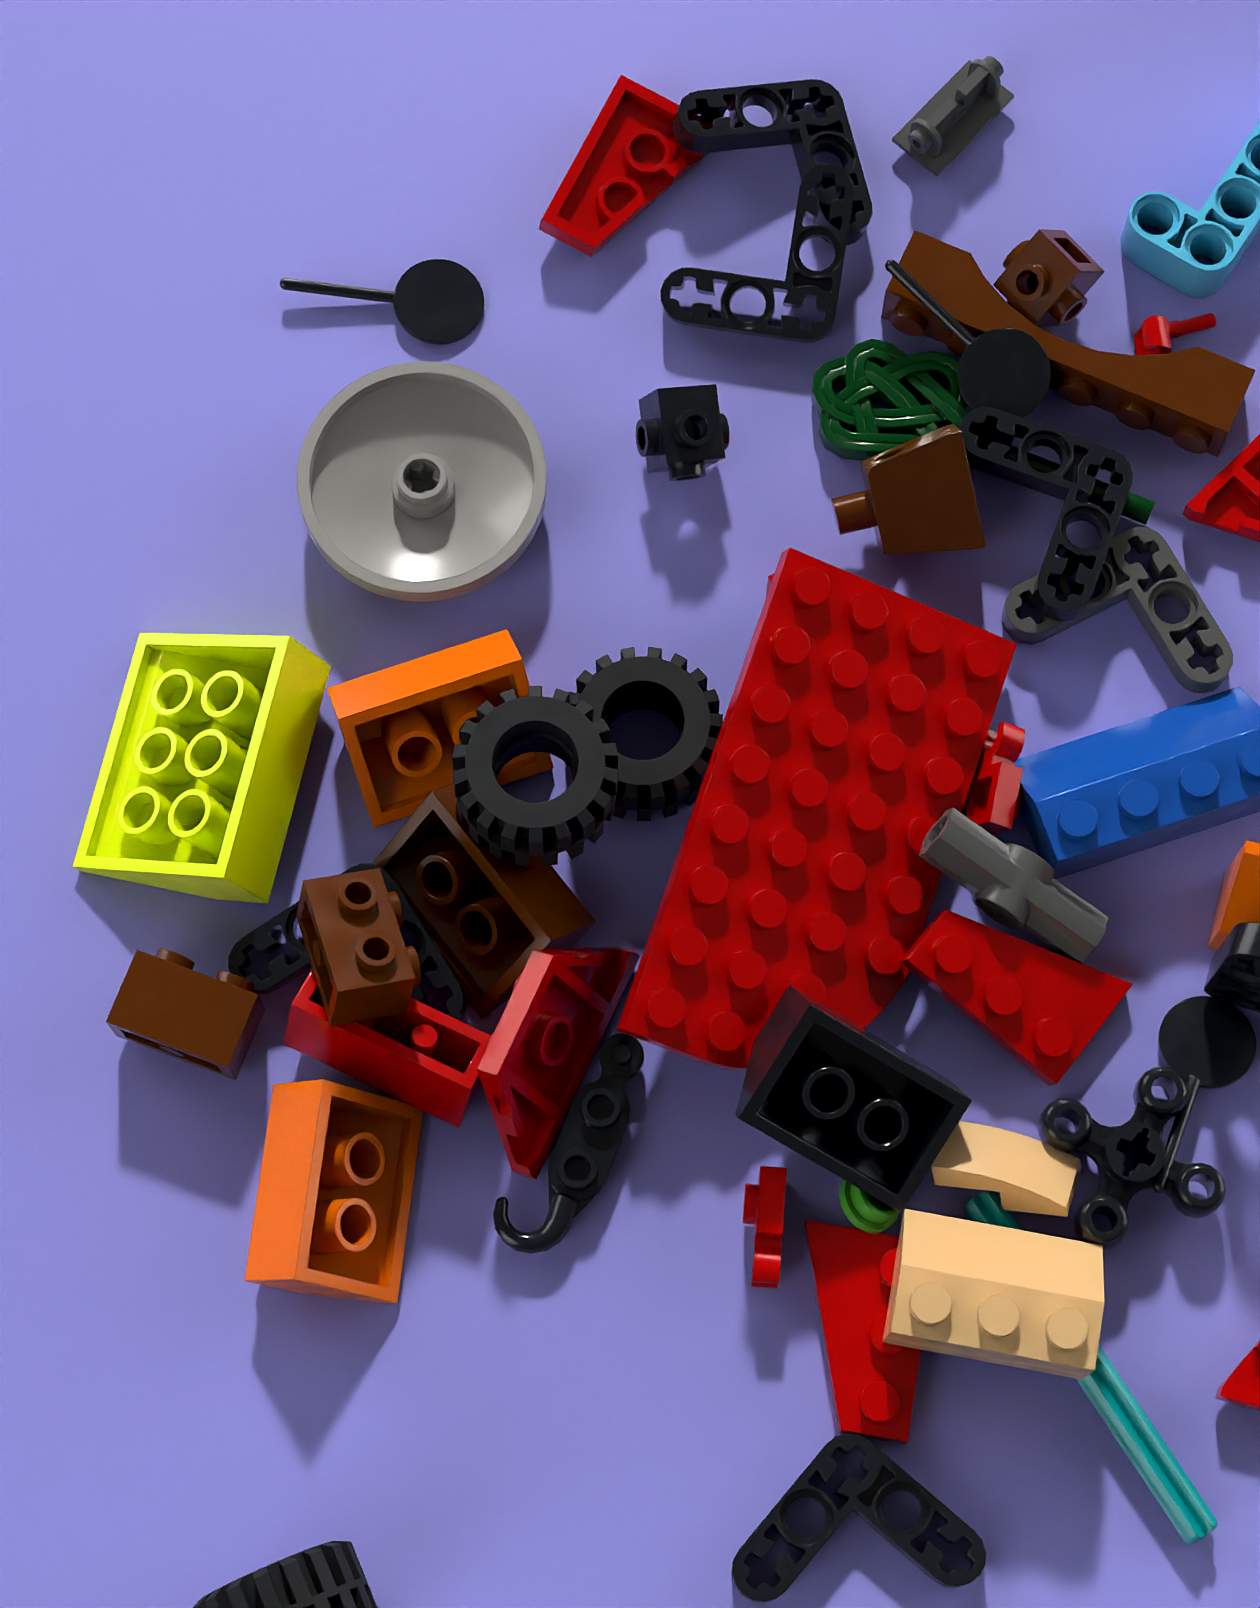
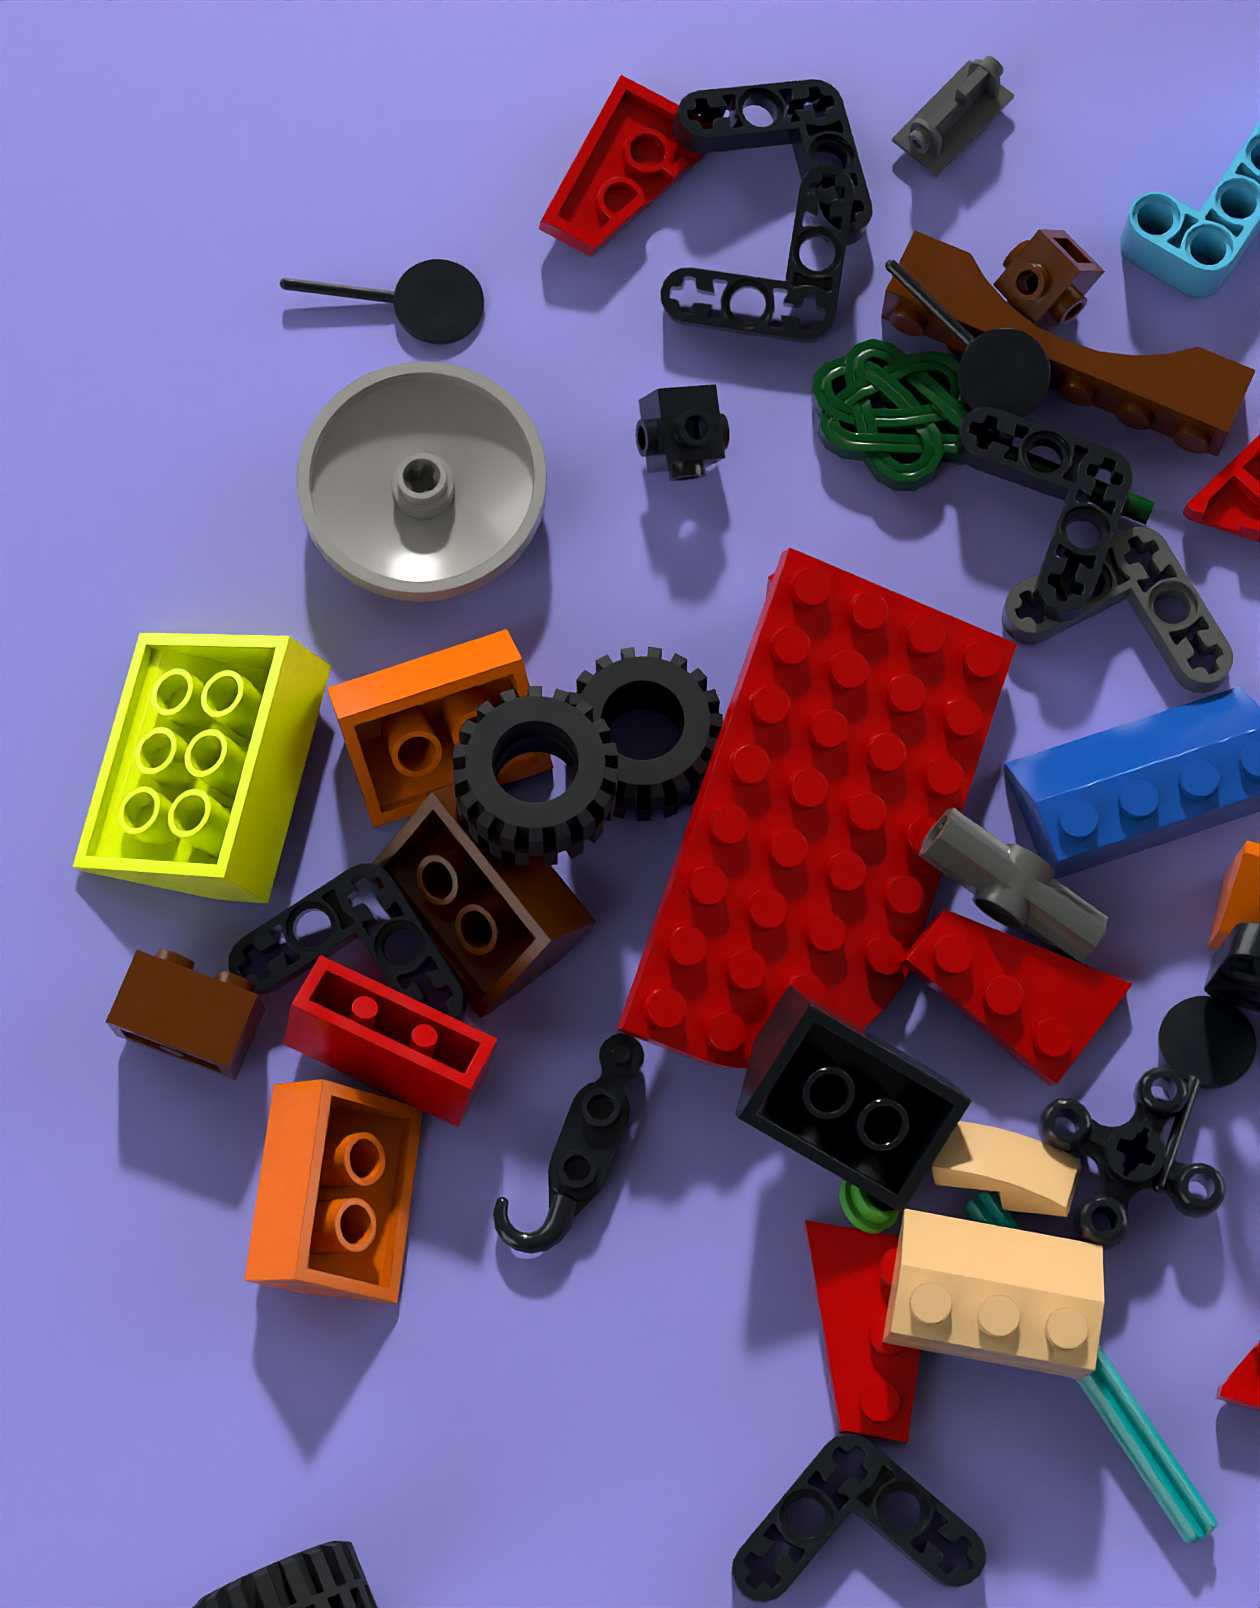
reddish brown brick [296,868,421,1027] -> none
red wing [477,946,640,1180] -> none
red plate [742,1166,787,1289] -> none
reddish brown torso [831,424,986,555] -> none
red plate [962,721,1025,835] -> none
red hand [1134,313,1216,355] -> none

